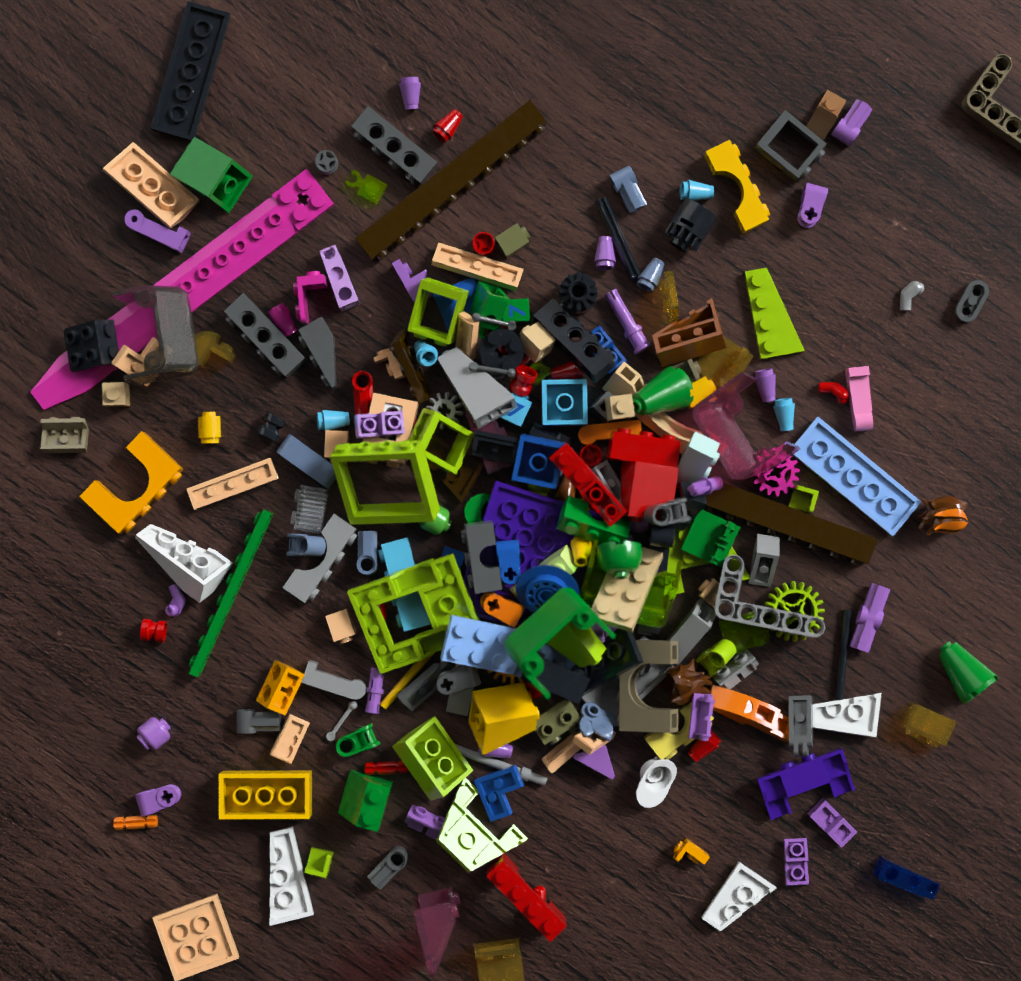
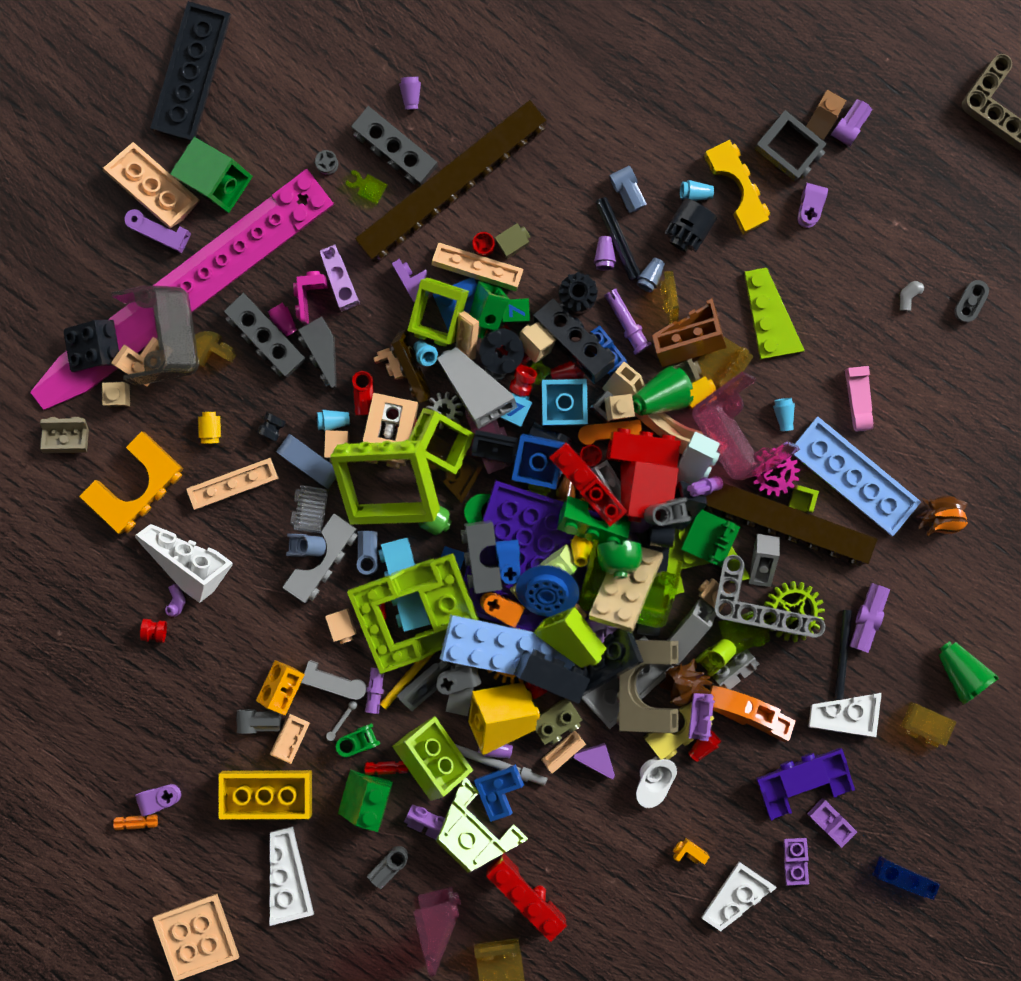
medium lavender head [136,717,170,750] -> none
green plate [188,510,274,677] -> none
lime panel [304,847,334,878] -> none
medium lavender slope [354,411,405,438] -> none
red cone [432,109,463,143] -> none
dark grey hinge [469,362,516,377] -> none
dark grey hinge [472,313,516,330] -> none
green windscreen [504,587,616,699] -> none
light nougat plate [572,731,616,755] -> none
sand blue plate [579,702,619,741] -> none
medium lavender cone [754,368,776,402] -> none
dark grey hinge [789,695,813,757] -> none
red arm [818,382,850,404] -> none

